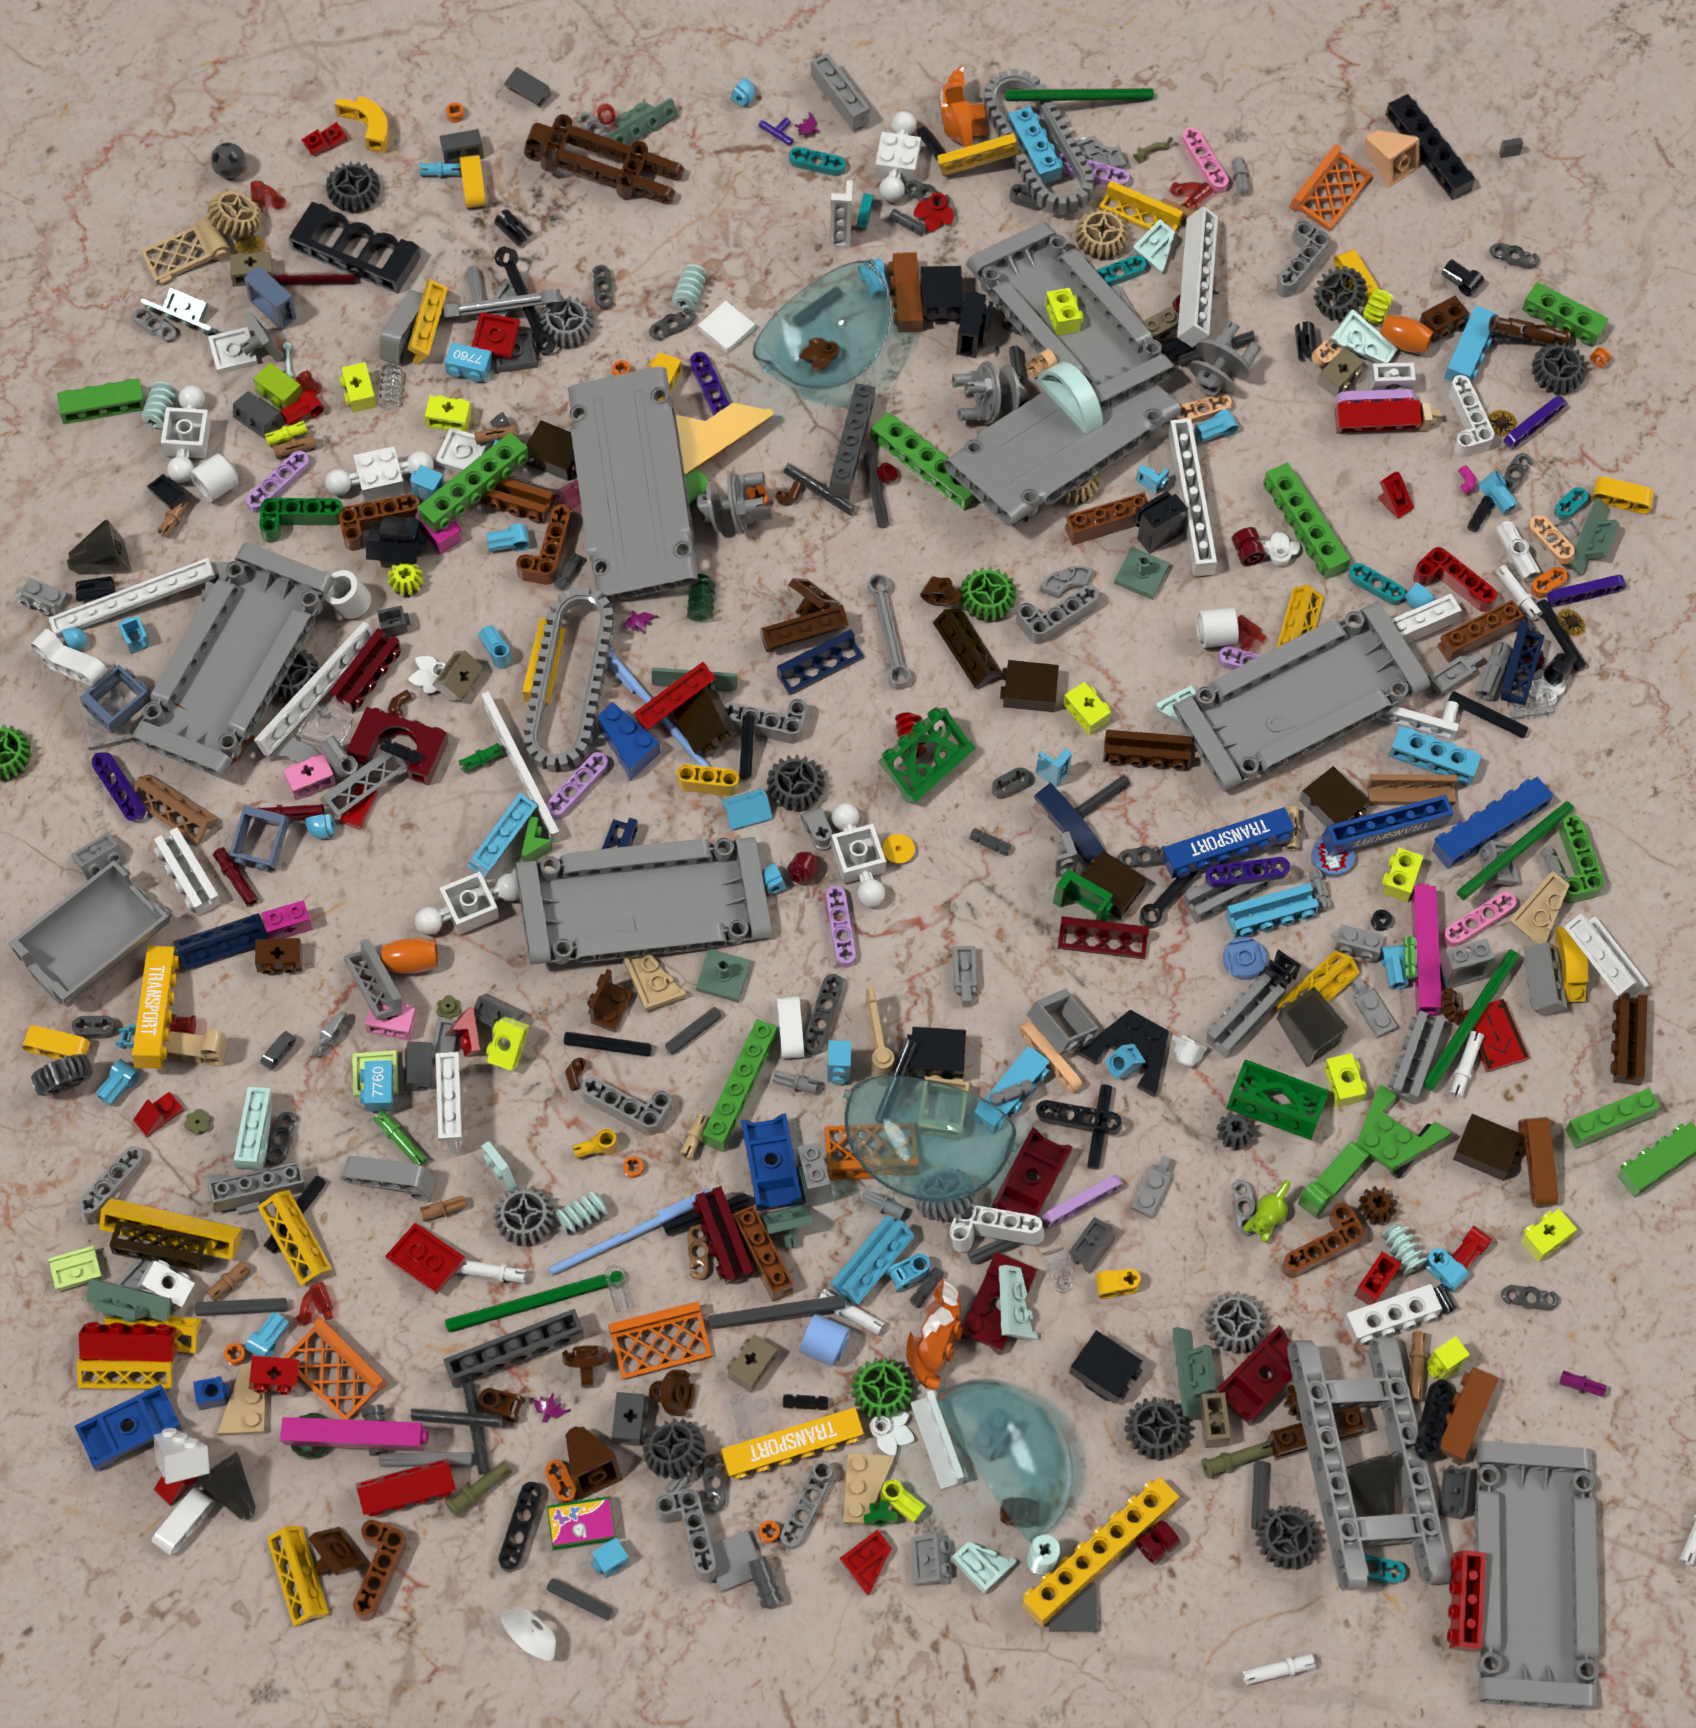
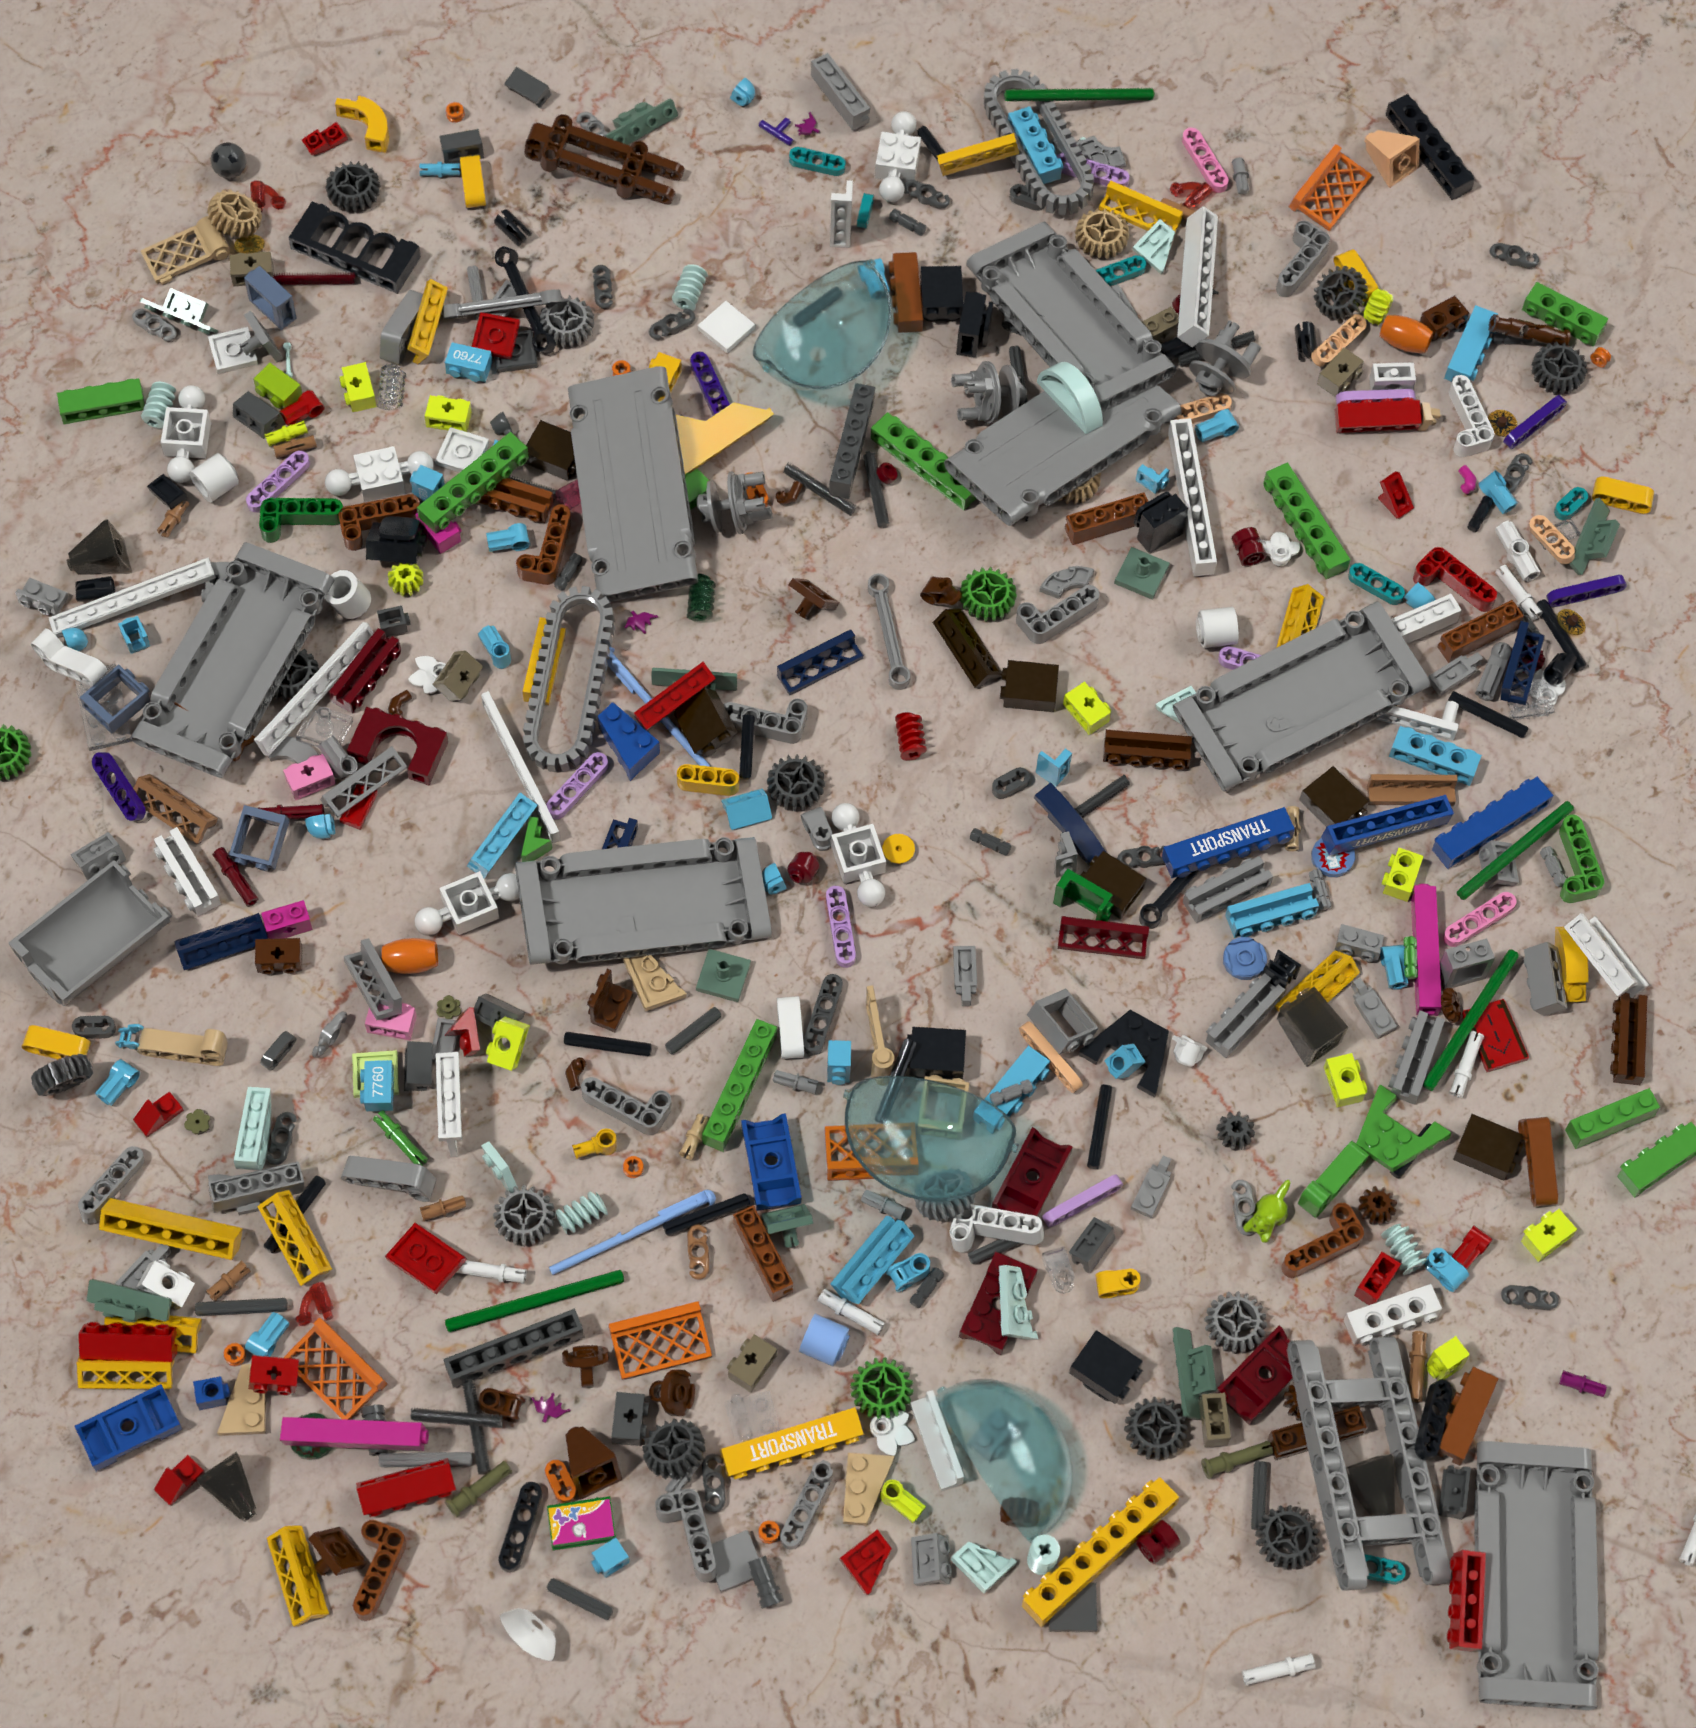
yellowish green plate [48,1245,102,1292] -> none
dark brown fence [109,1220,207,1271] -> none
yellow brick [132,946,180,1069] -> none
white beam [152,1487,215,1556] -> none
white wedge [154,1428,210,1484] -> none
clear red bush [170,1014,196,1034] -> none
clear red bush [296,370,322,395] -> none
black axle [380,738,421,764] -> none
green pin [459,743,503,773] -> none
medium nougat pin [474,425,518,445] -> none
clear red bush [597,103,616,125] -> none
clear piece [604,1265,635,1313] -> none
dark red brick [692,1186,753,1284] -> none
dark grey axle [708,1295,845,1329] -> none
reddish brown brick [759,604,849,652] -> none
black axle [783,1394,828,1410] -> none
light grey window [797,1142,830,1208] -> none
reddish brown plate [799,338,840,372] -> none
green tile [863,1500,898,1527] -> none
green fence [878,707,976,803] -> none
orange animal [906,1278,963,1391] -> none
red plate [914,193,954,232] -> none
orange animal [939,65,988,148] -> none
light nougat beam [1025,349,1057,378] -> none
black beam [1036,1100,1122,1135] -> none
neon yellow brick [1045,288,1084,336] -> none
olive piece [1133,137,1173,163] -> none
dark purple beam [1205,857,1290,888] -> none
green fence [1226,1060,1329,1140] -> none
clear red plant [1237,614,1267,652] -> none
light aqua wing [1328,309,1398,363] -> none
black bush [1371,909,1392,931] -> none
black pin [1433,1284,1457,1315] -> none
black piece [1441,259,1484,297] -> none
dark grey tile [1499,138,1523,158] -> none
tan wing [1509,871,1570,945] -> none
orange beam [1531,567,1568,598] -> none

